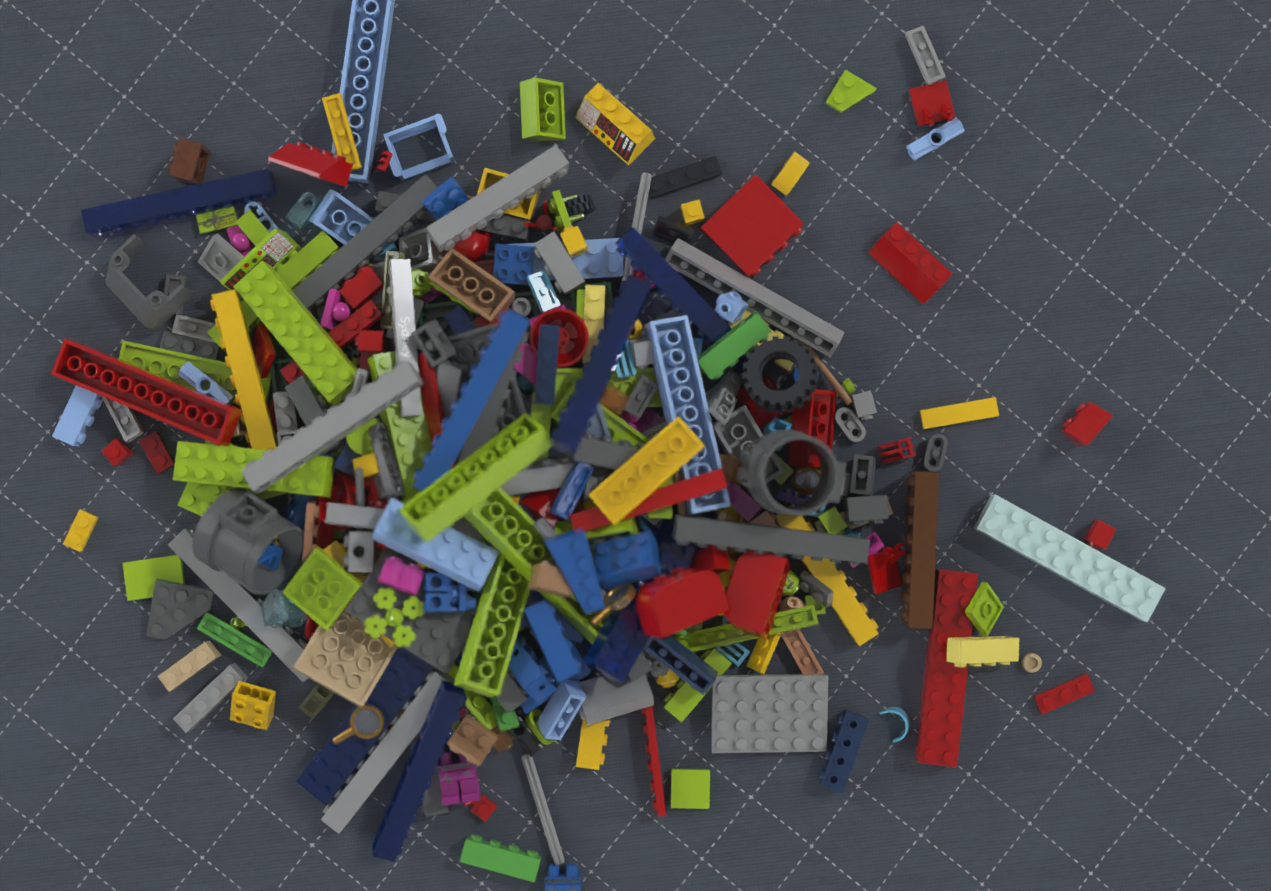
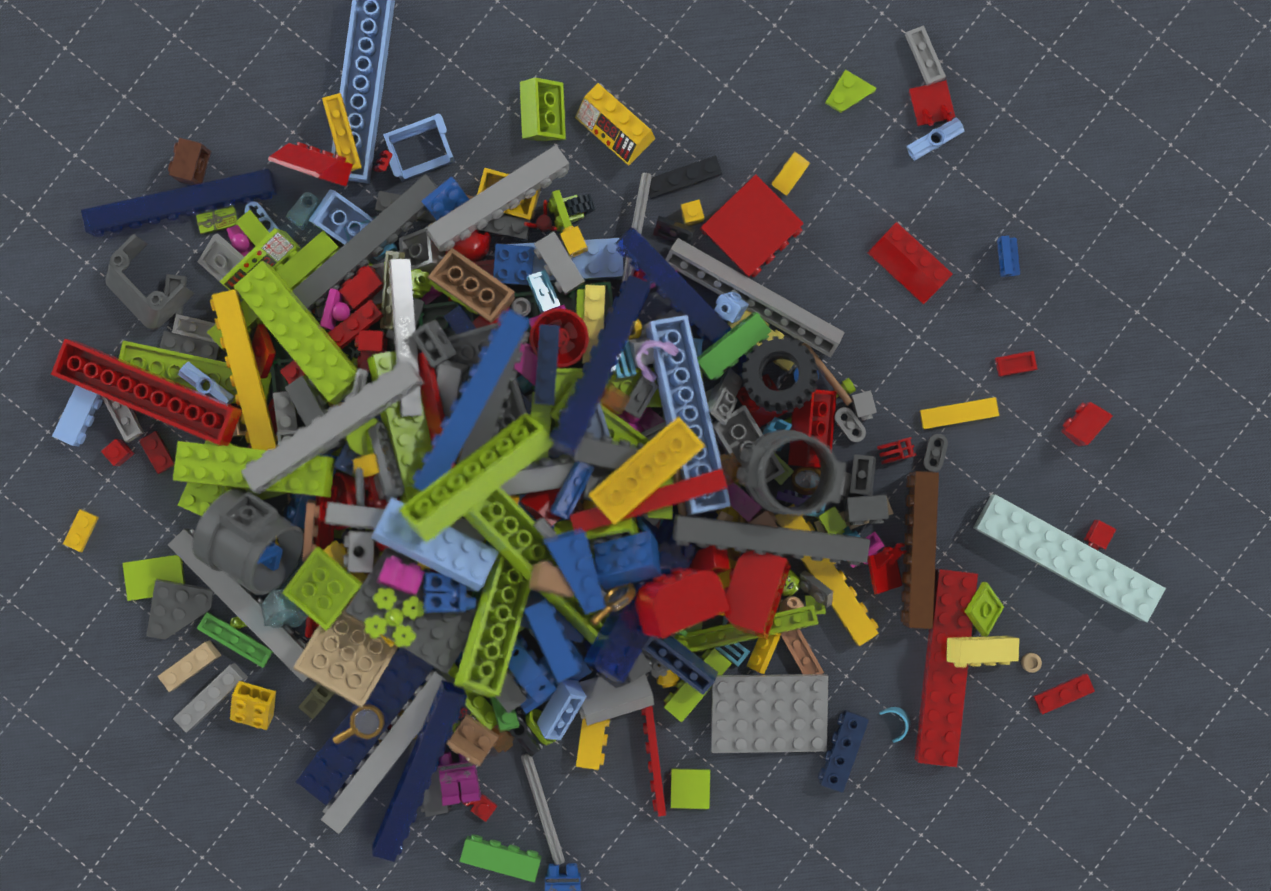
none -> lavender piece [636,340,679,382]
none -> red tile [995,351,1037,377]
none -> blue bracket [997,236,1020,277]

